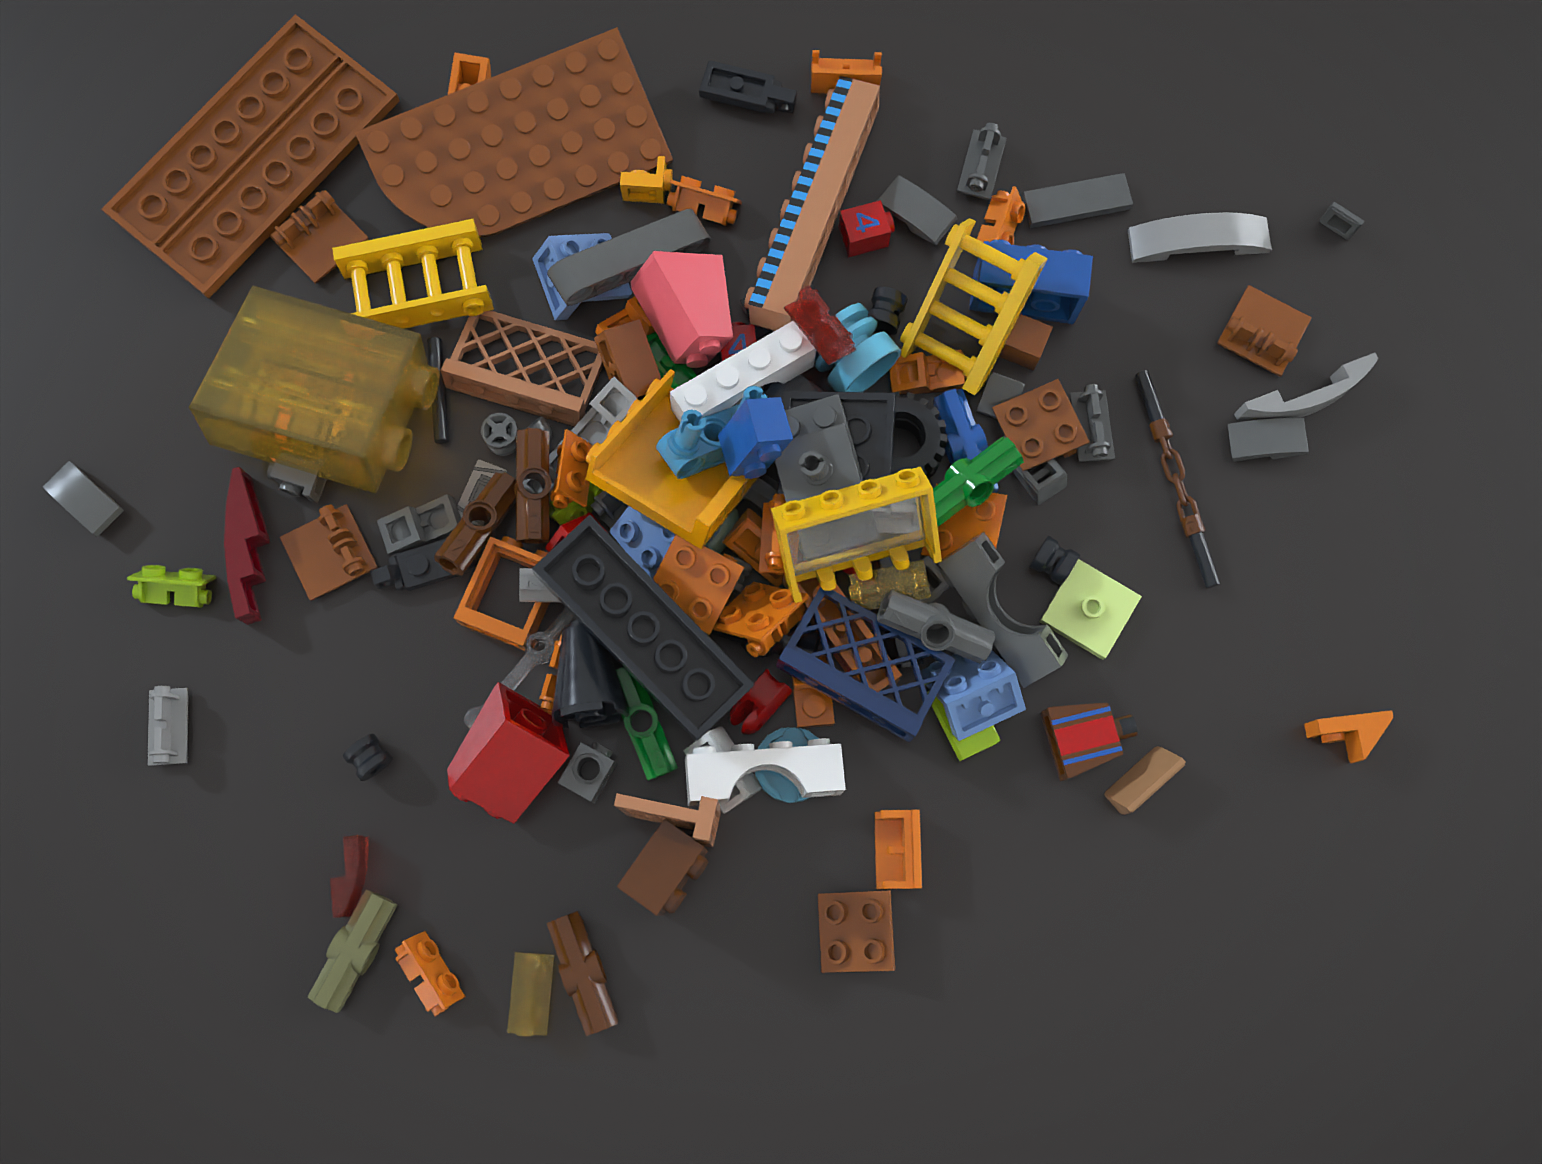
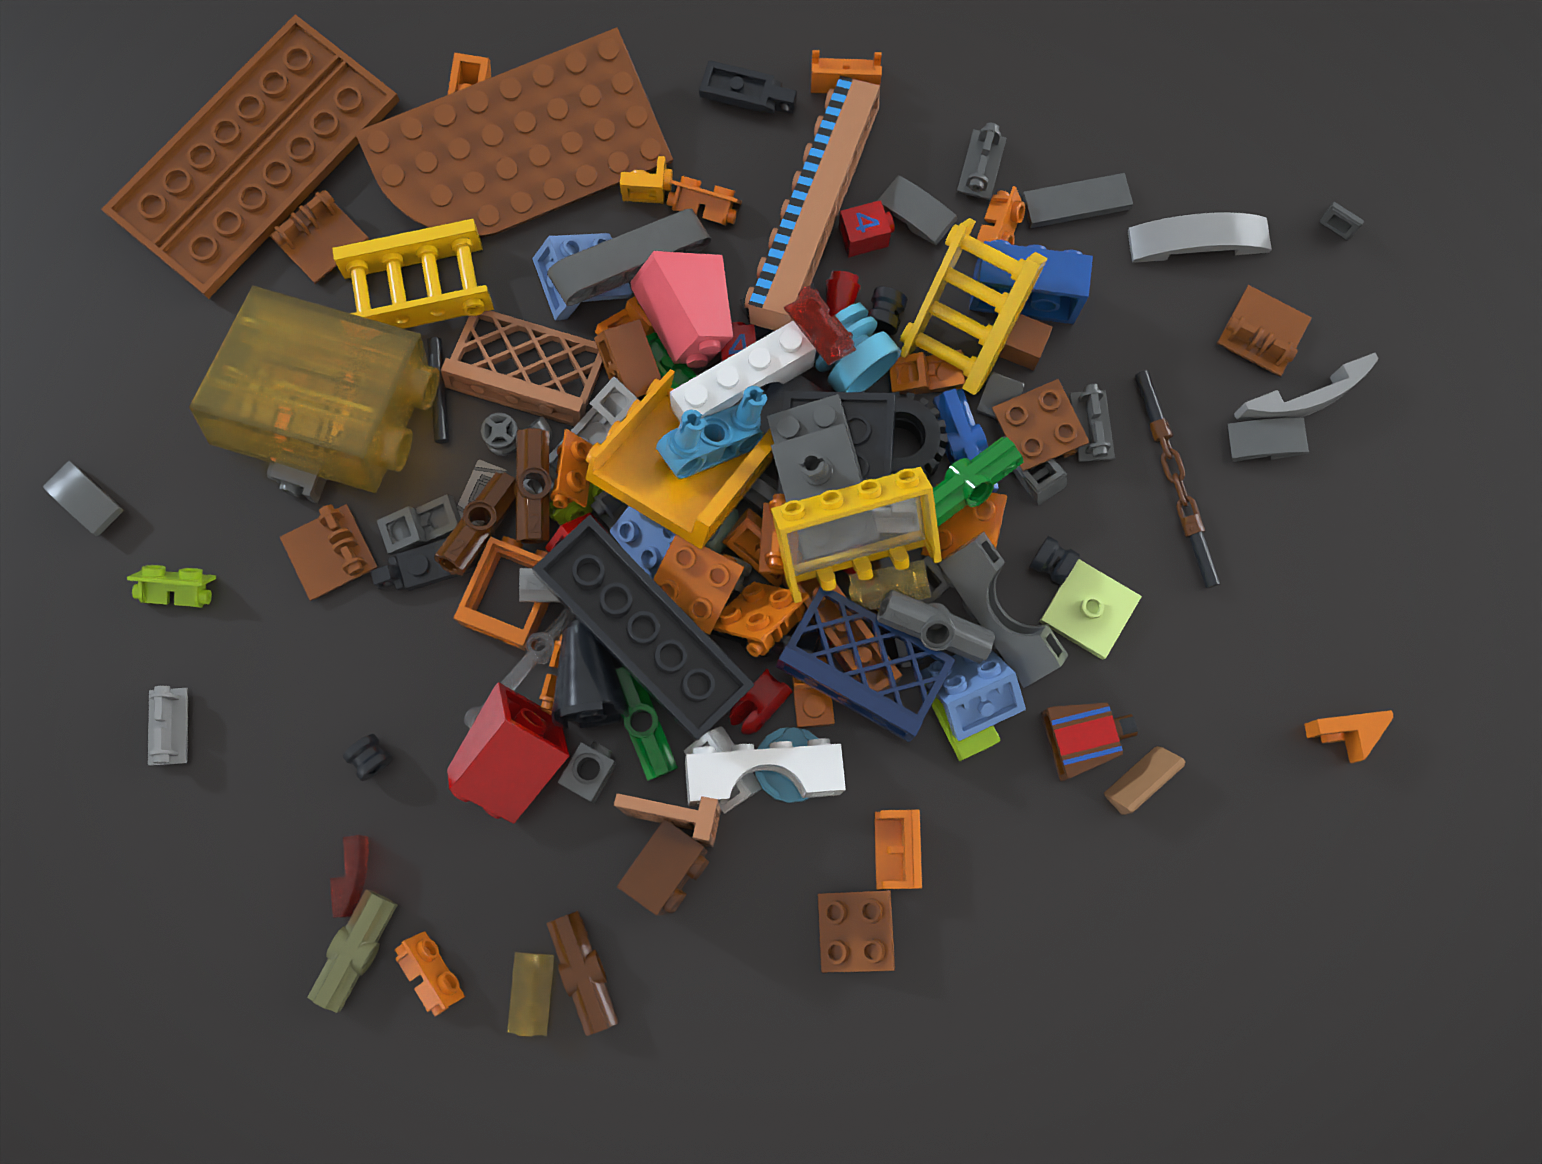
dark red slope [224,467,270,625] -> none
blue brick [718,397,793,479] -> none
none -> red cone [826,271,861,322]

